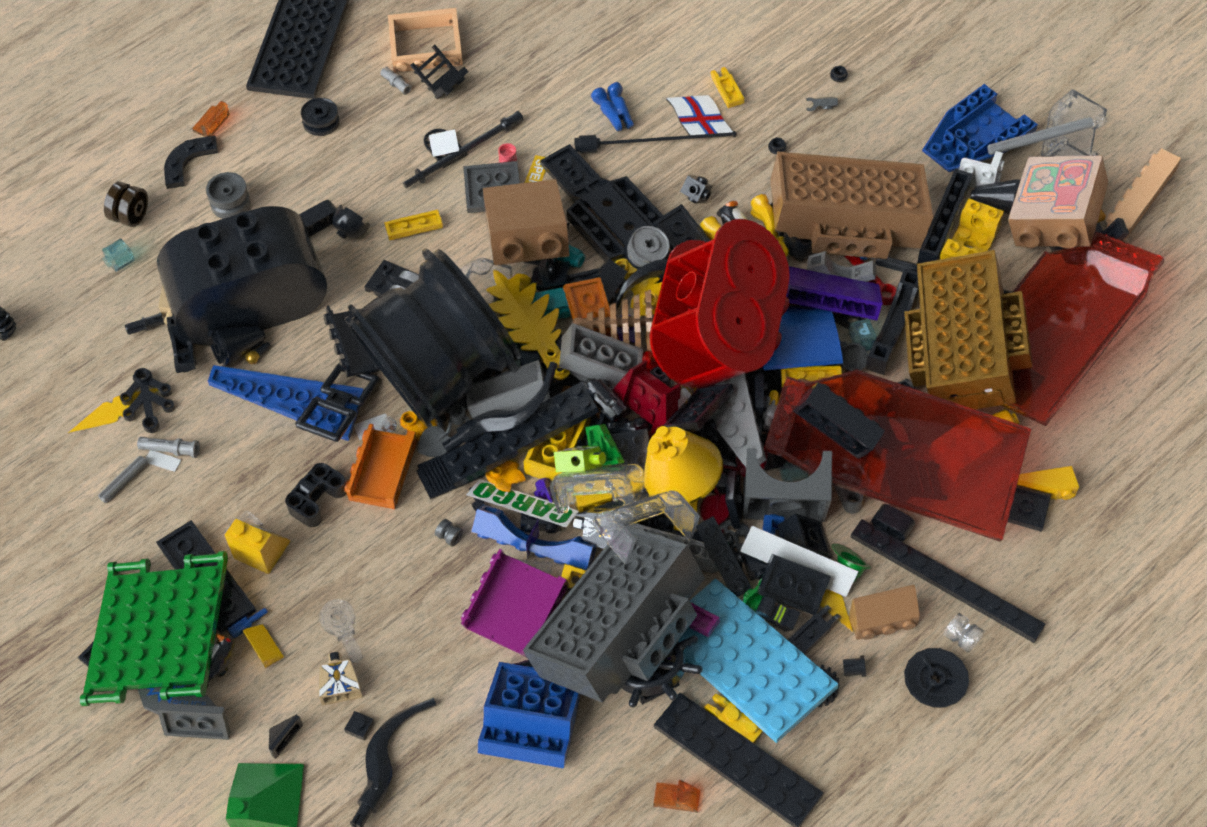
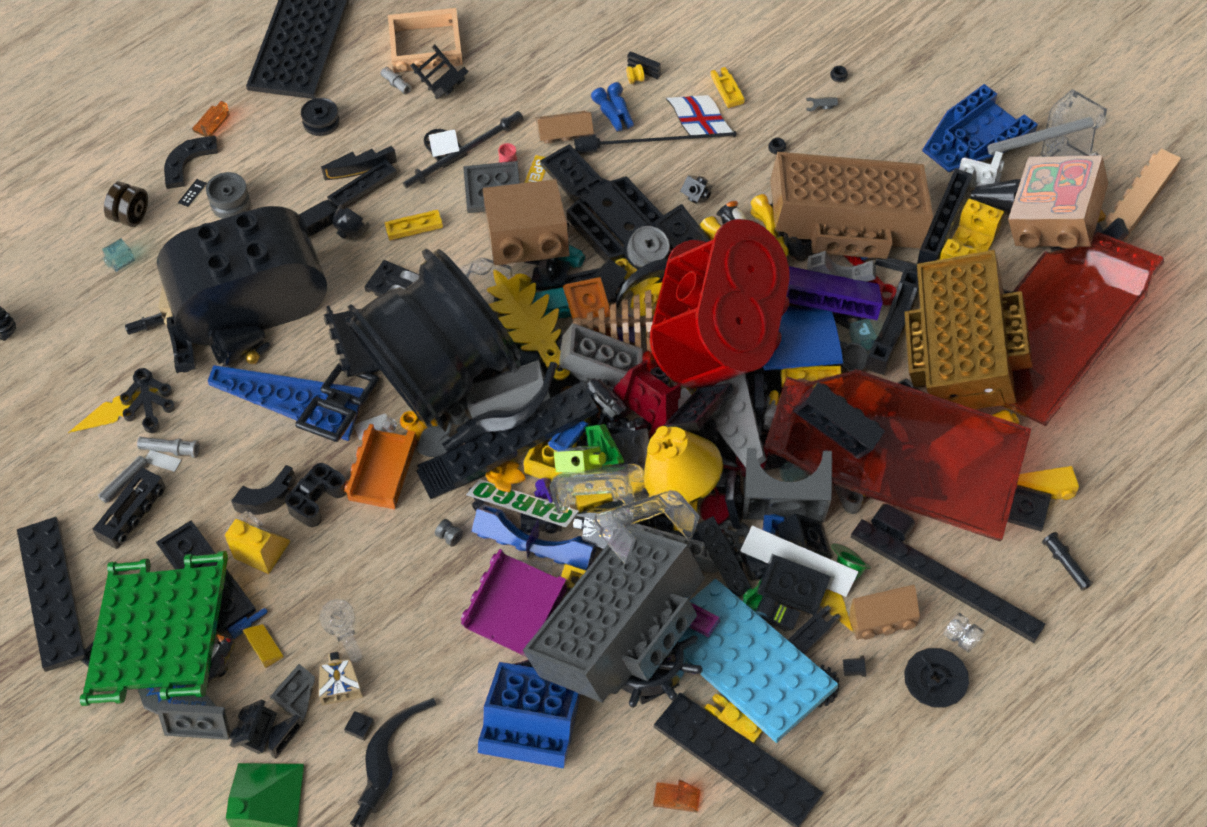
none -> black plate [16,517,87,672]
none -> black brick [92,467,166,549]
none -> black sticker [178,179,207,207]
none -> black bracket [229,699,277,754]
none -> black arch [231,465,296,515]
none -> dark grey wing [270,664,315,723]
none -> black slope [321,145,397,181]
none -> black plate [327,160,397,209]
none -> medium nougat slope [535,110,594,144]
none -> blue tile [548,421,588,451]
none -> yellow wheel [626,64,645,84]
none -> black tile [627,51,661,79]
none -> black pin [1042,532,1093,591]

